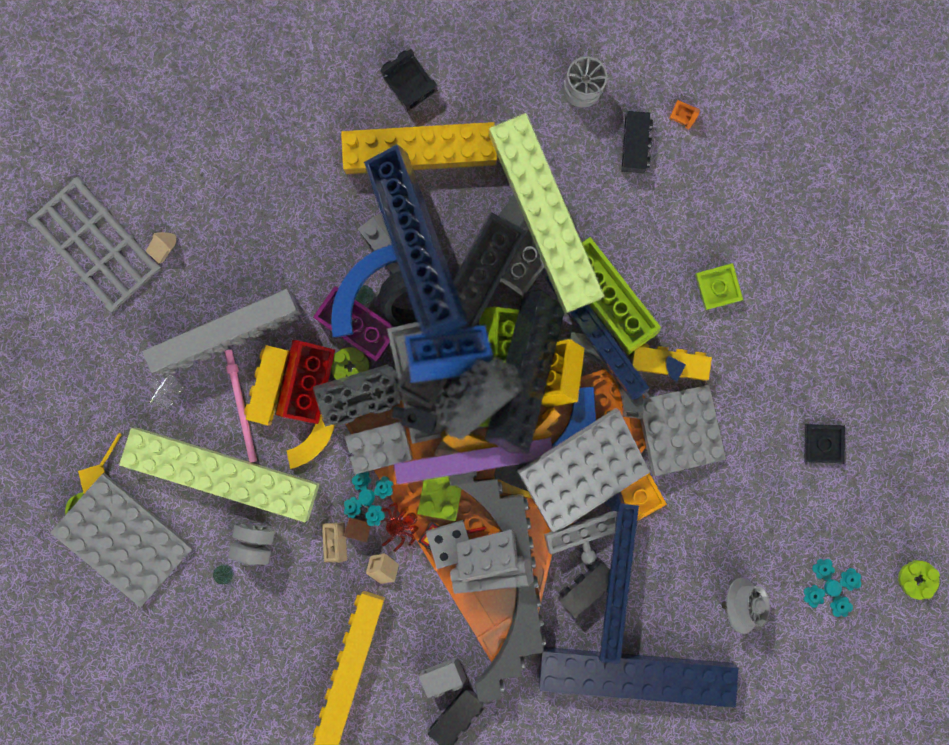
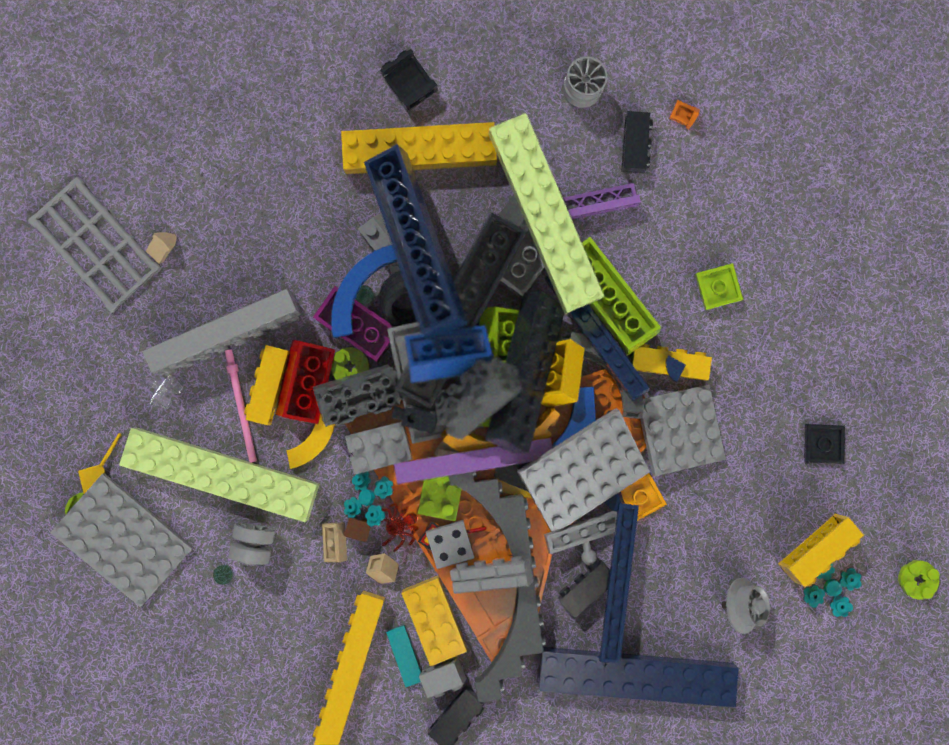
light grey plate [457,529,519,583] -> none
none -> teal tile [386,624,421,688]
none -> yellow brick [402,575,467,667]
none -> medium lavender fence [562,183,641,220]
none -> yellow brick [778,514,864,587]

